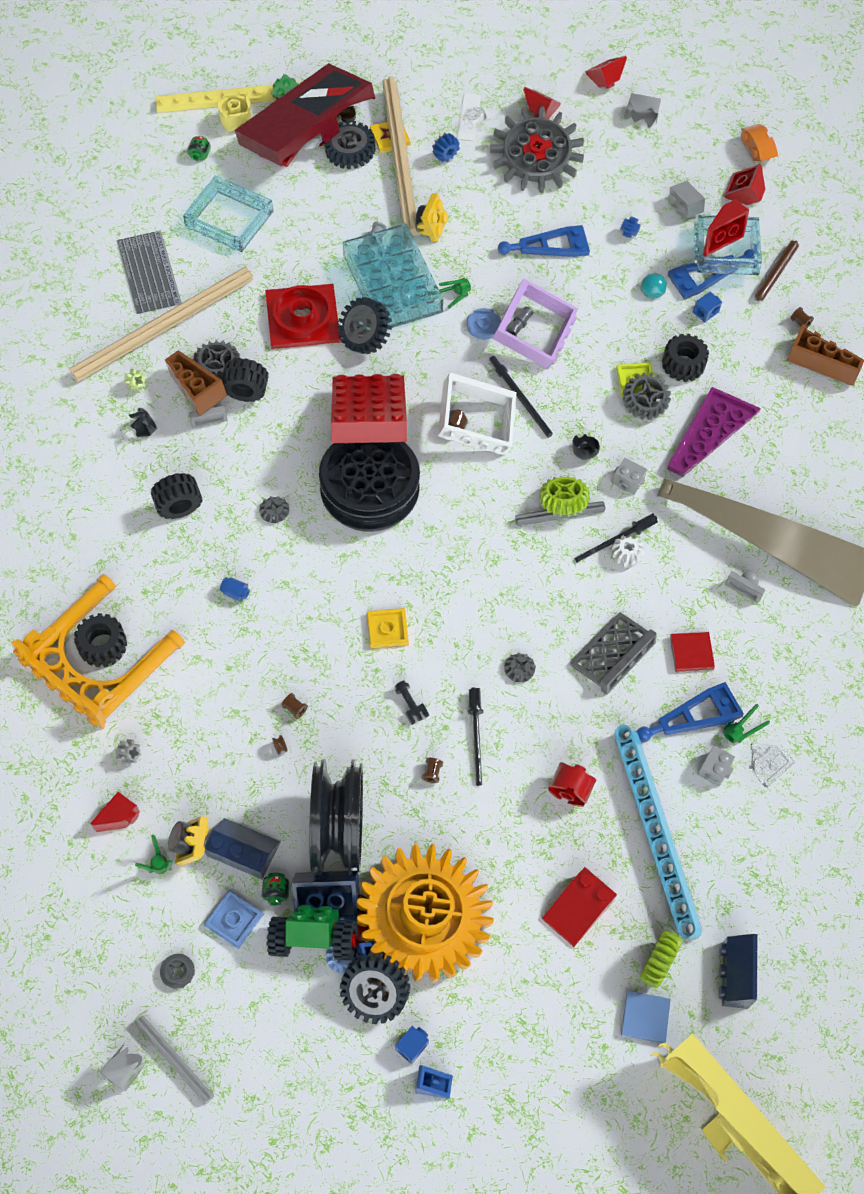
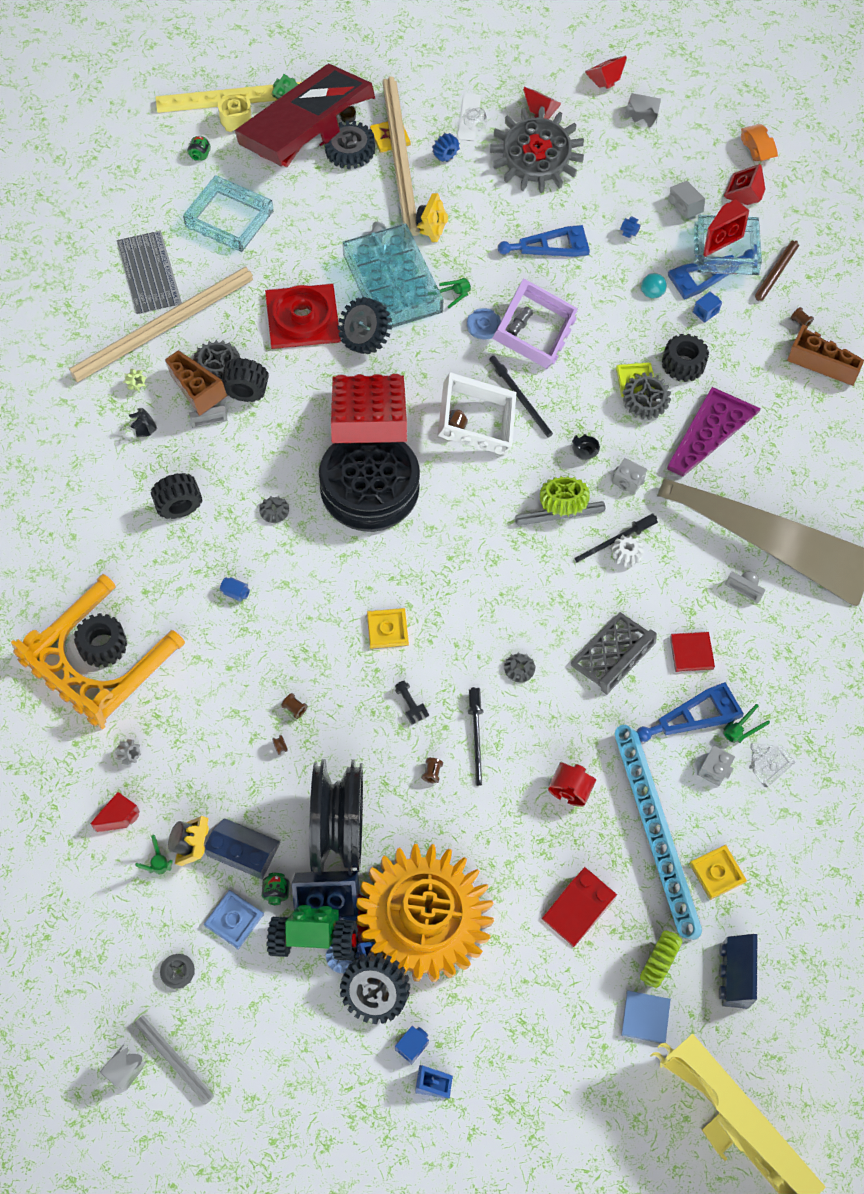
none -> yellow tile [689,844,747,900]

